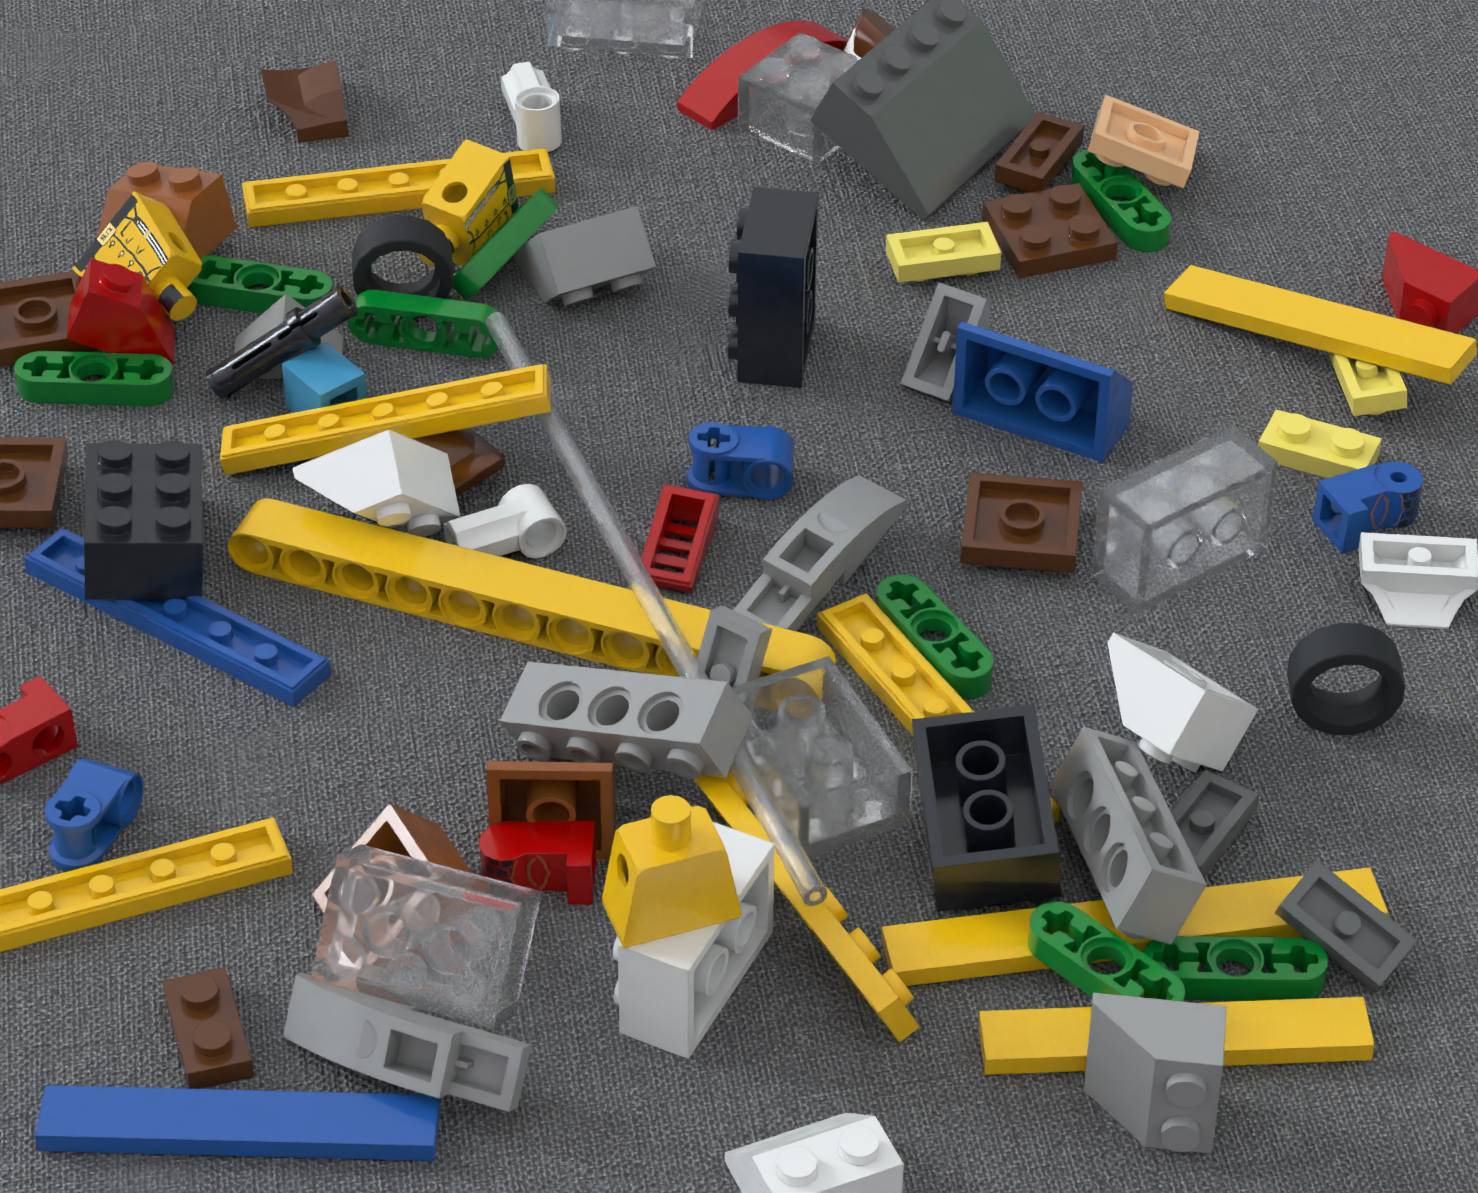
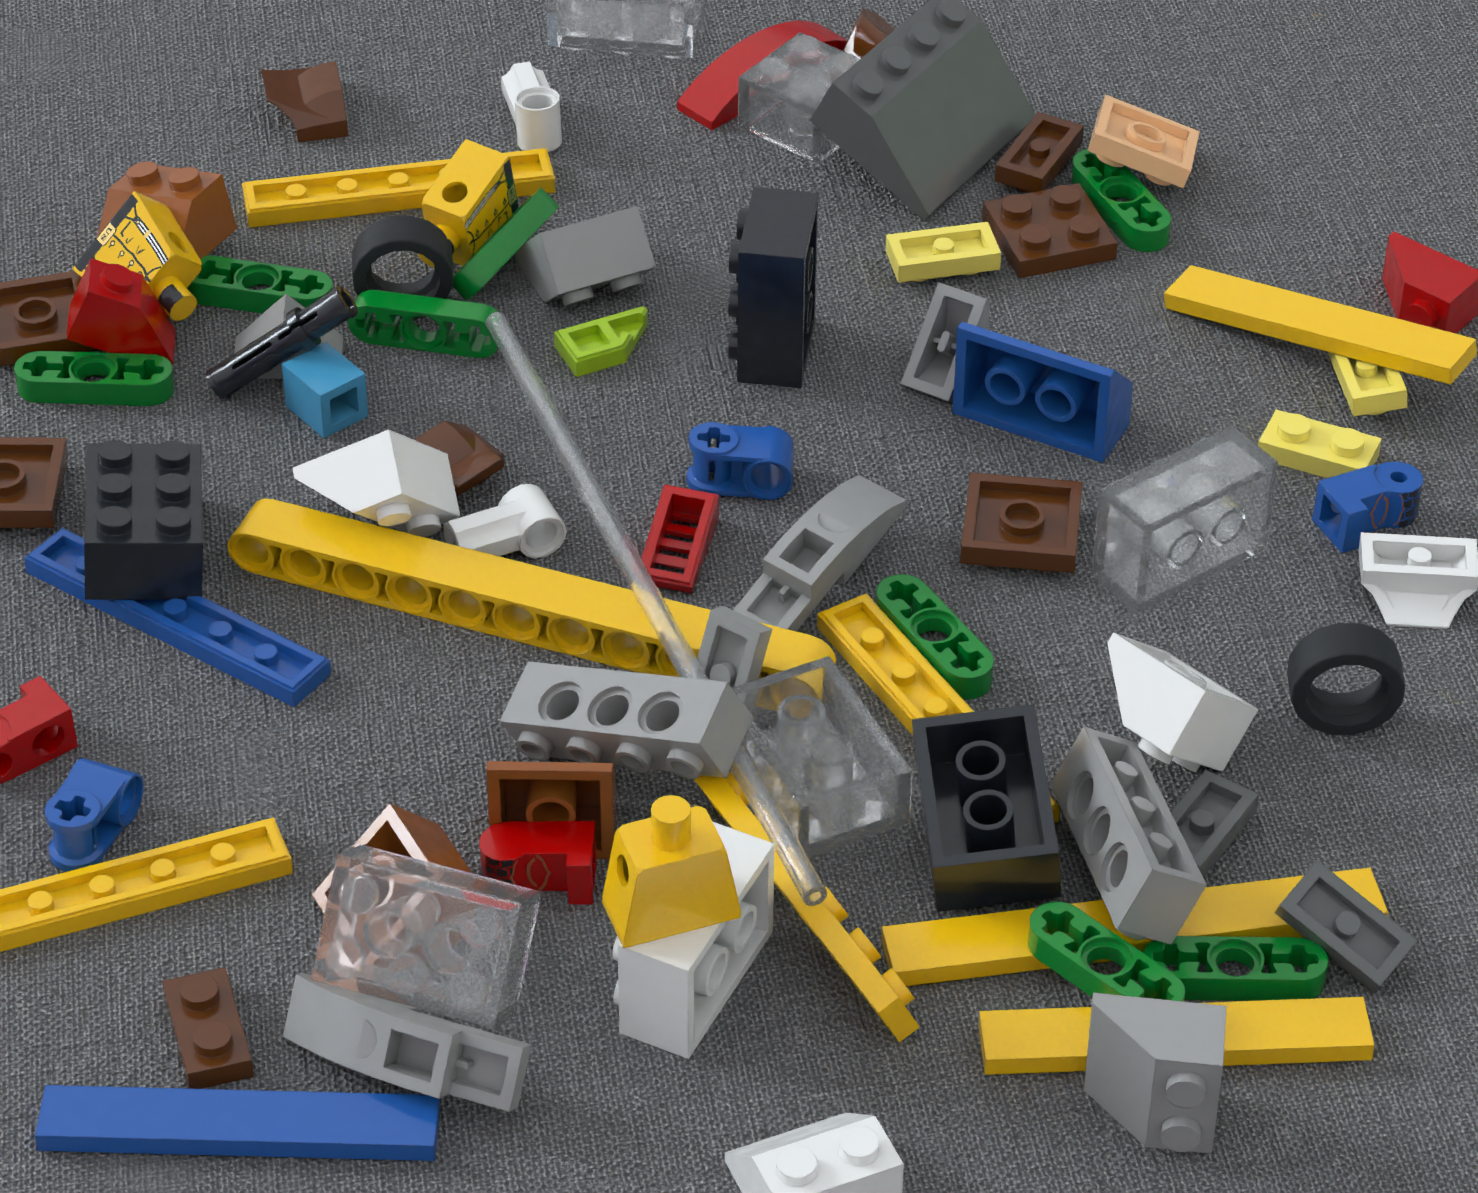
yellow tile [220,364,551,475] -> none
none -> lime tile [554,306,648,377]

